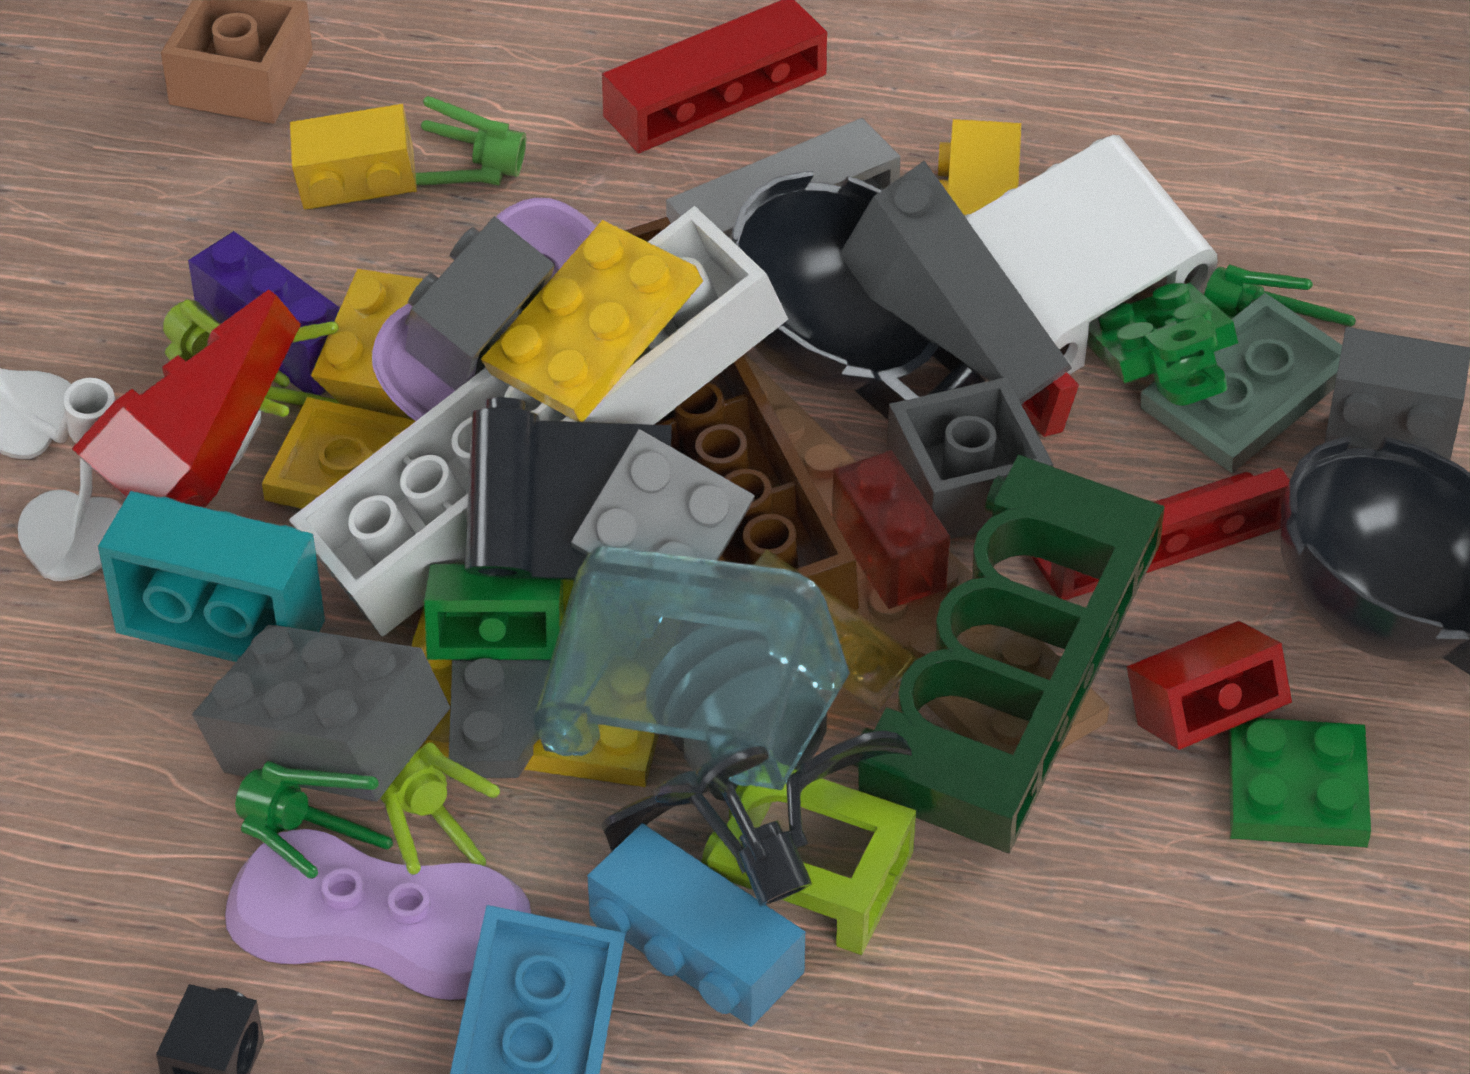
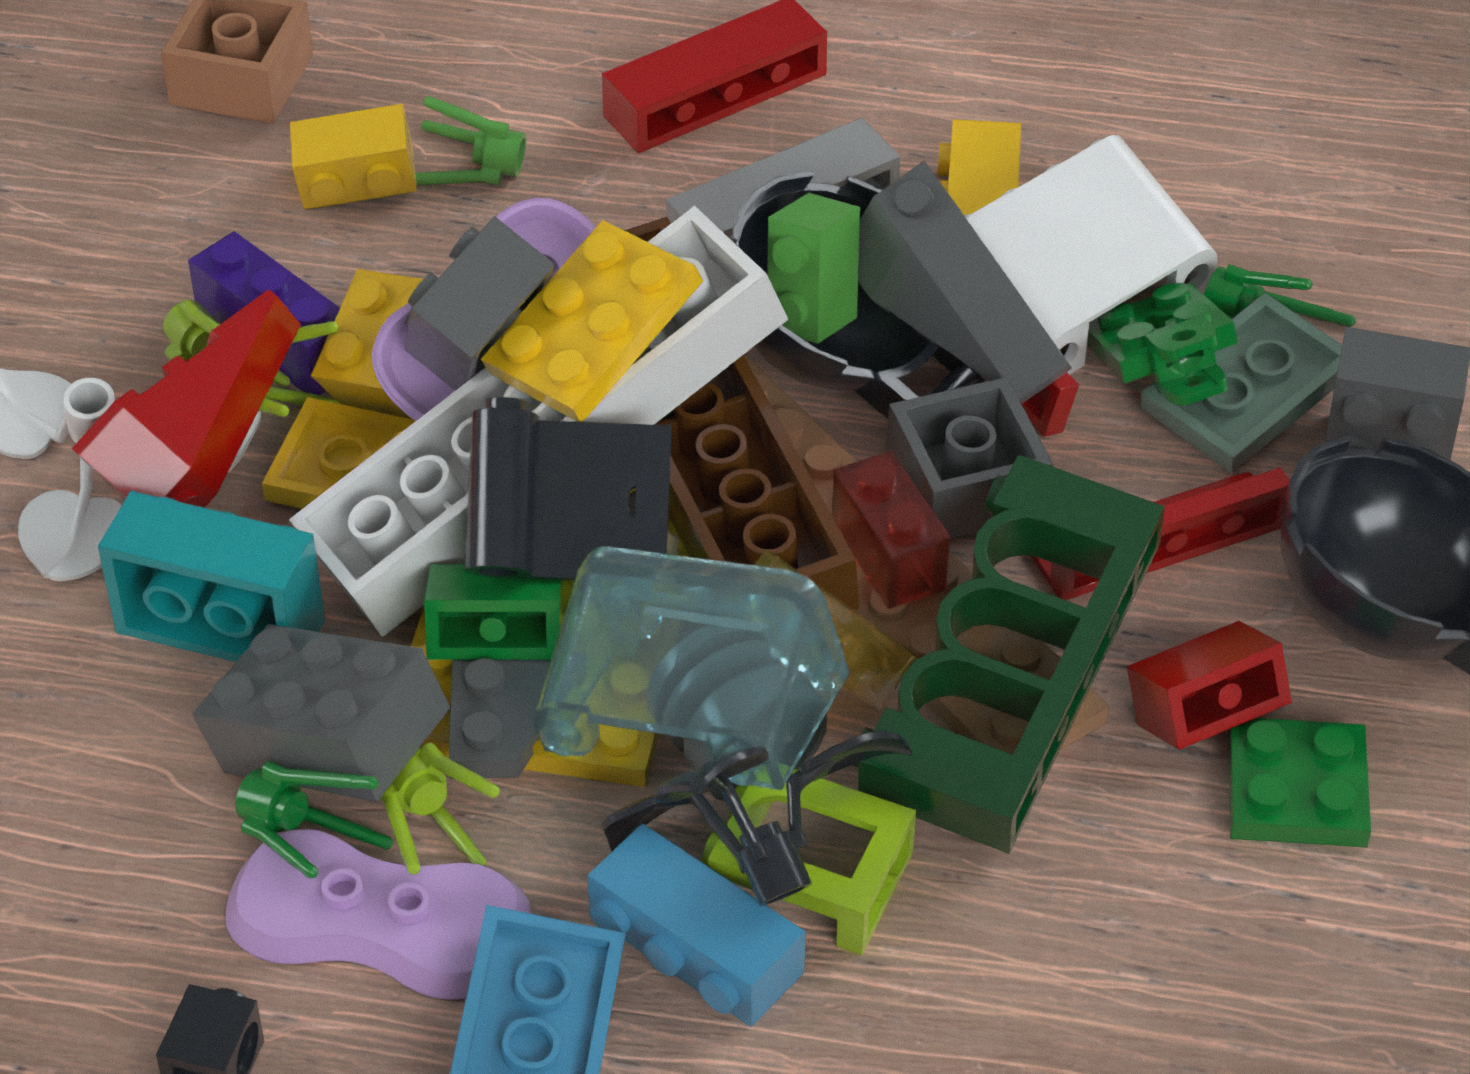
light grey plate [571,429,755,613] -> none
none -> bright green brick [767,193,860,344]

